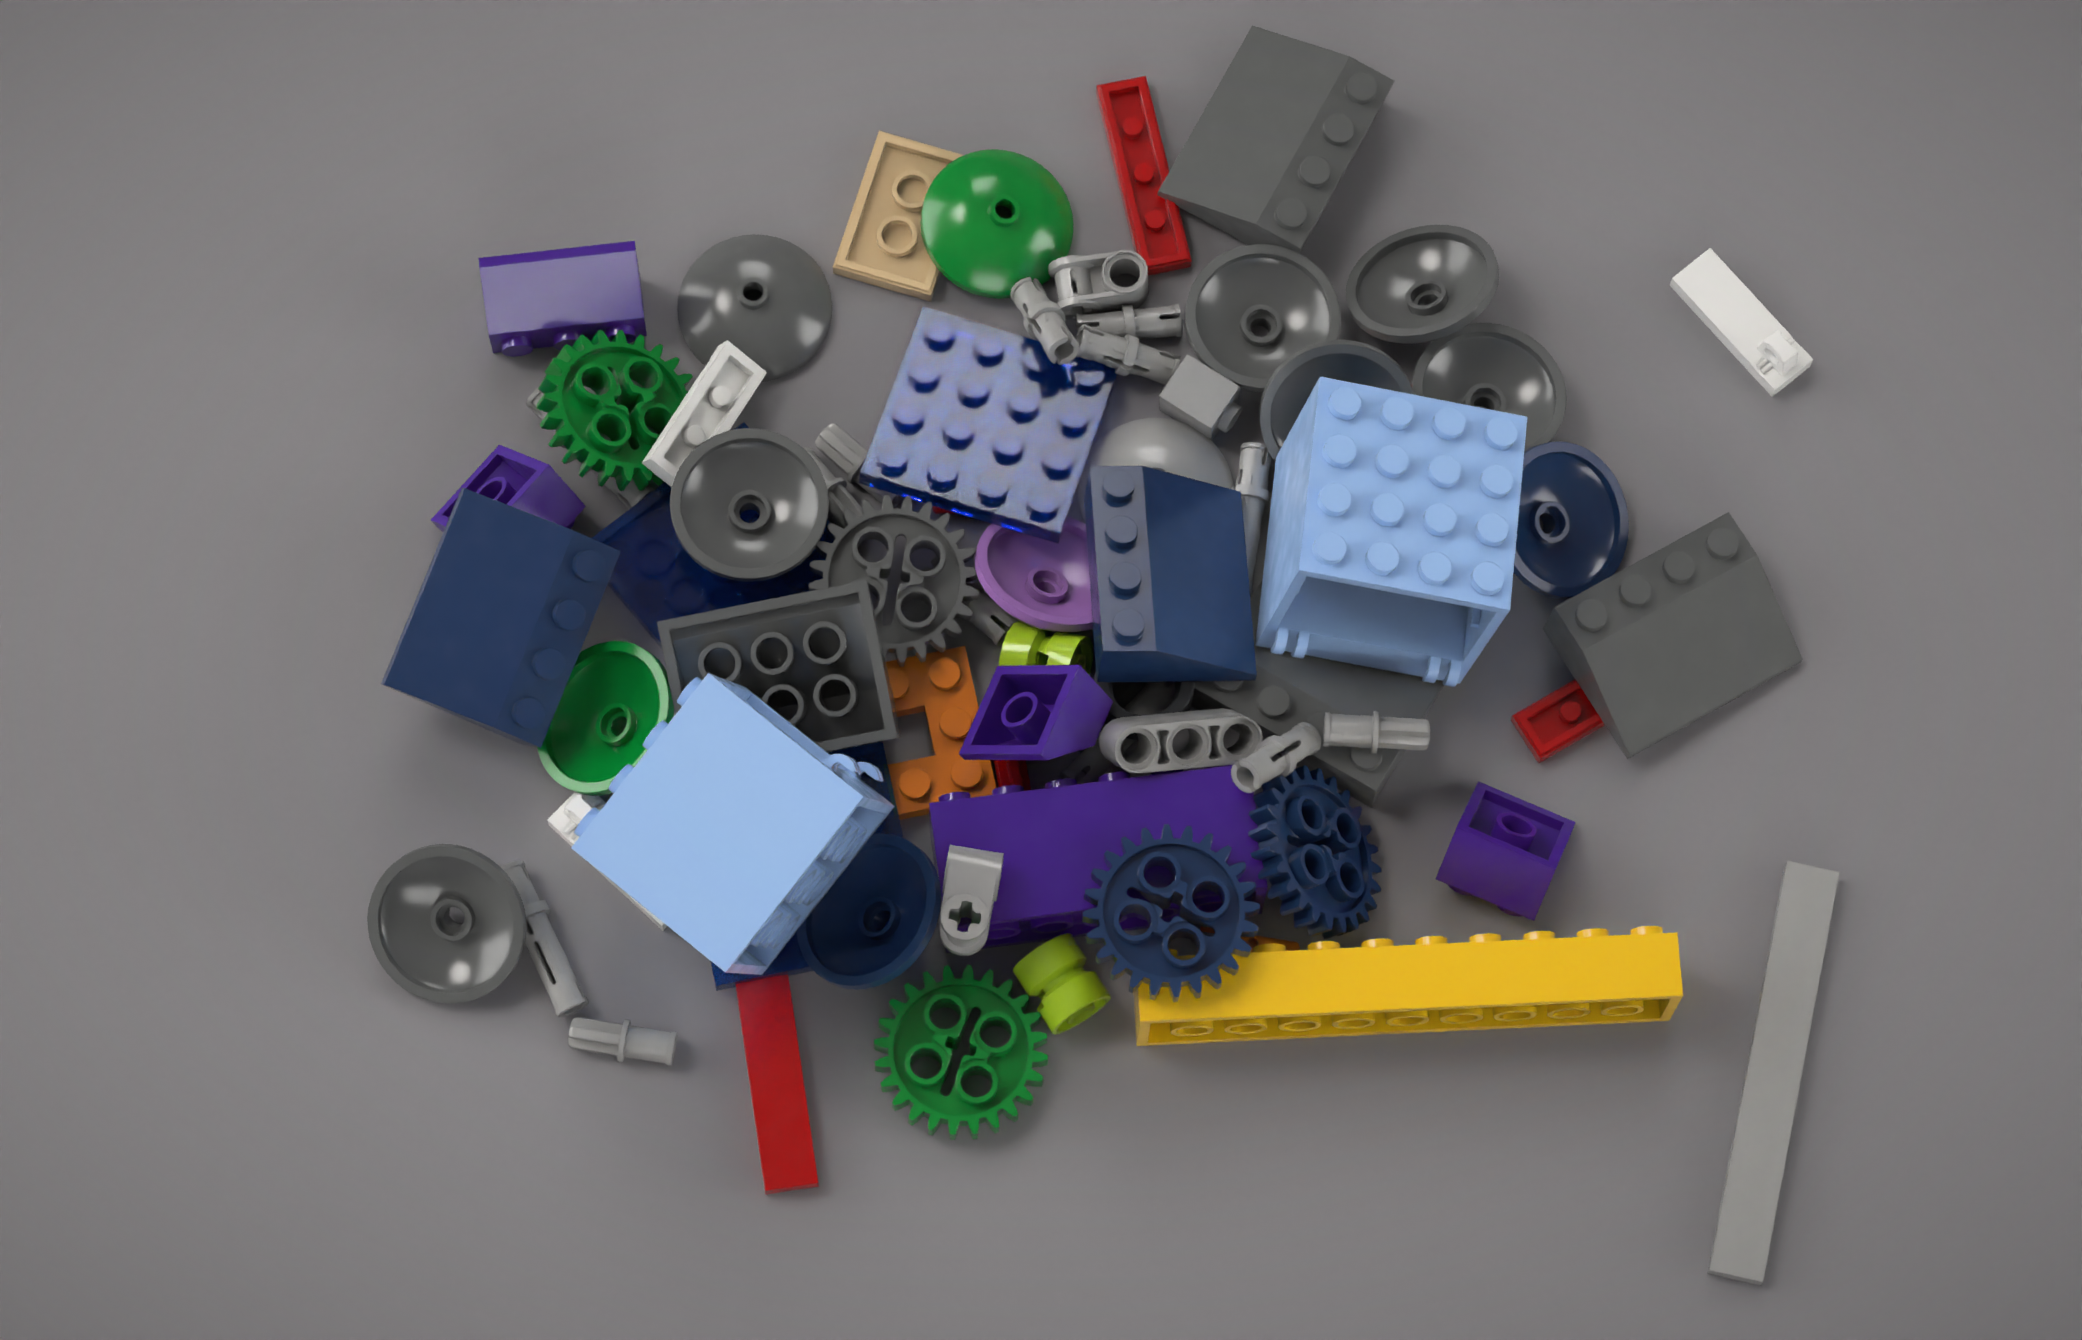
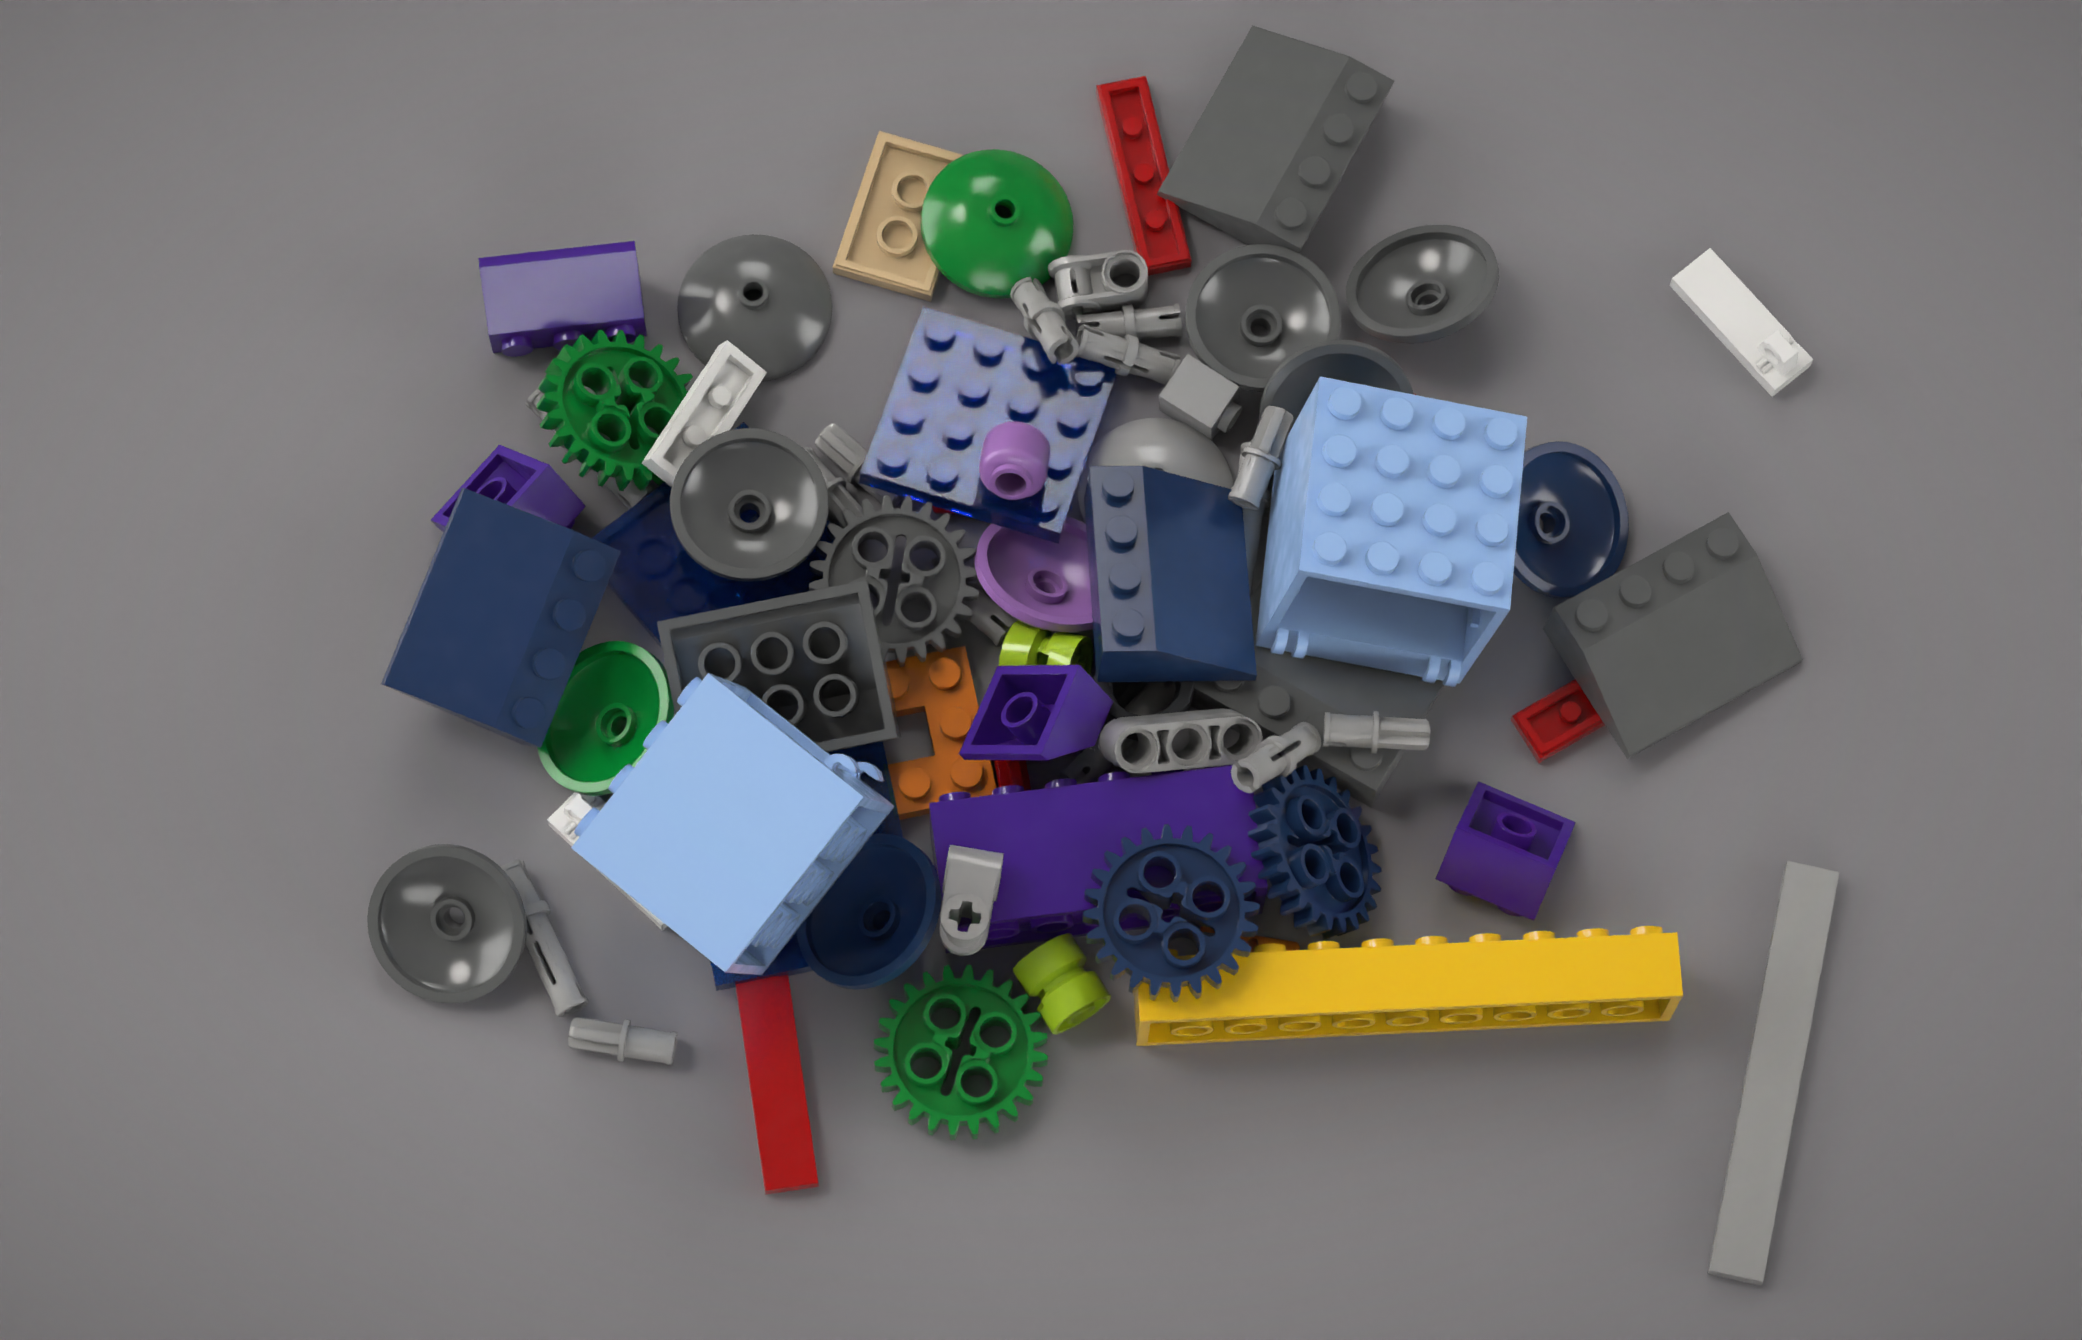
dark grey dish [1411,323,1567,451] -> none
none -> medium lavender head [979,422,1050,500]
none -> light grey axle [1228,406,1294,511]

